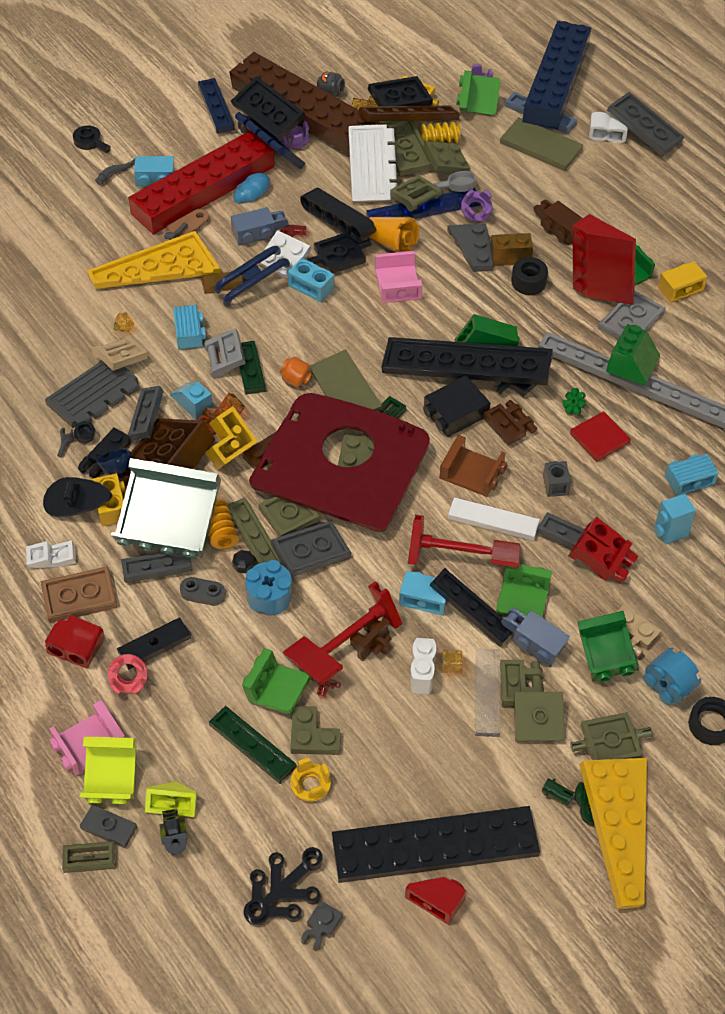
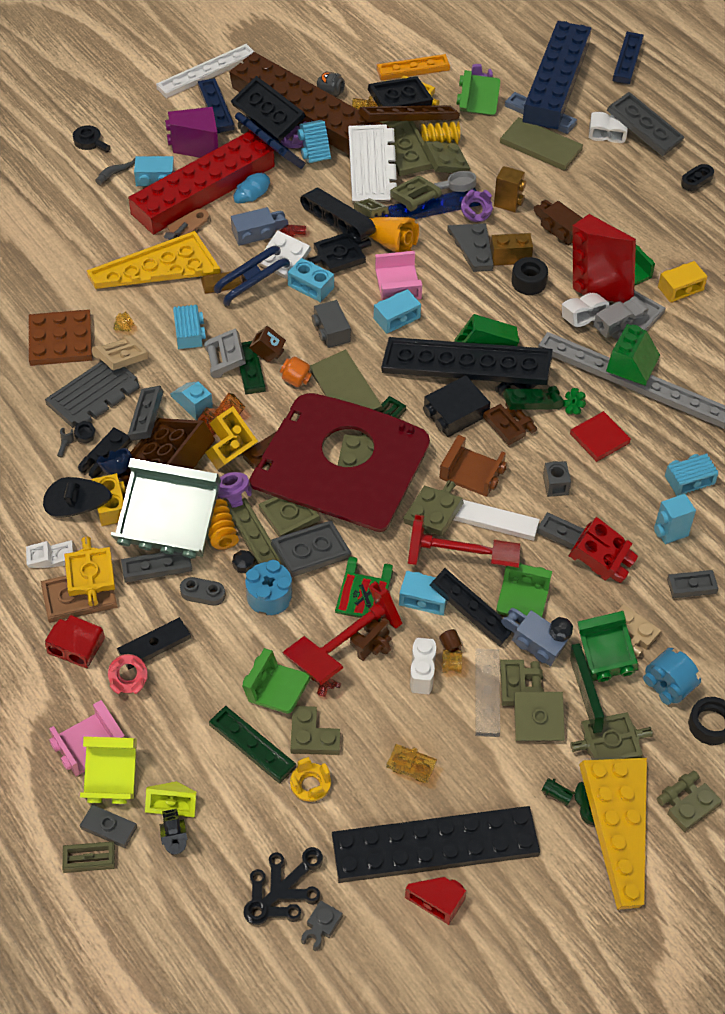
none -> dark orange plate [29,309,92,366]
none -> yellow plate [64,536,115,606]
none -> white tile [156,44,255,98]
none -> magenta slope [165,107,219,158]
none -> medium lavender piece [217,472,252,508]
none -> reddish brown brick [249,326,286,362]
none -> medium azure brick [298,120,331,163]
none -> dark grey brick [311,300,351,348]
none -> green flag [335,557,393,621]
none -> olive tile [353,198,389,218]
none -> medium azure brick [373,289,421,334]
none -> light orange tile [377,54,450,81]
none -> clear yellow hips [386,744,437,783]
none -> olive plate [403,480,464,536]
none -> reddish brown hose [439,629,463,655]
none -> pearl gold brick [494,166,526,213]
none -> dark green plate [503,386,565,410]
none -> black tile [549,617,573,642]
none -> white brick [562,293,609,327]
none -> dark green tile [570,643,604,733]
none -> light grey piece [593,296,649,338]
none -> dark blue plate [612,31,644,84]
none -> olive plate [657,771,722,833]
none -> dark grey plate [667,570,719,598]
none -> black plate [681,164,714,191]

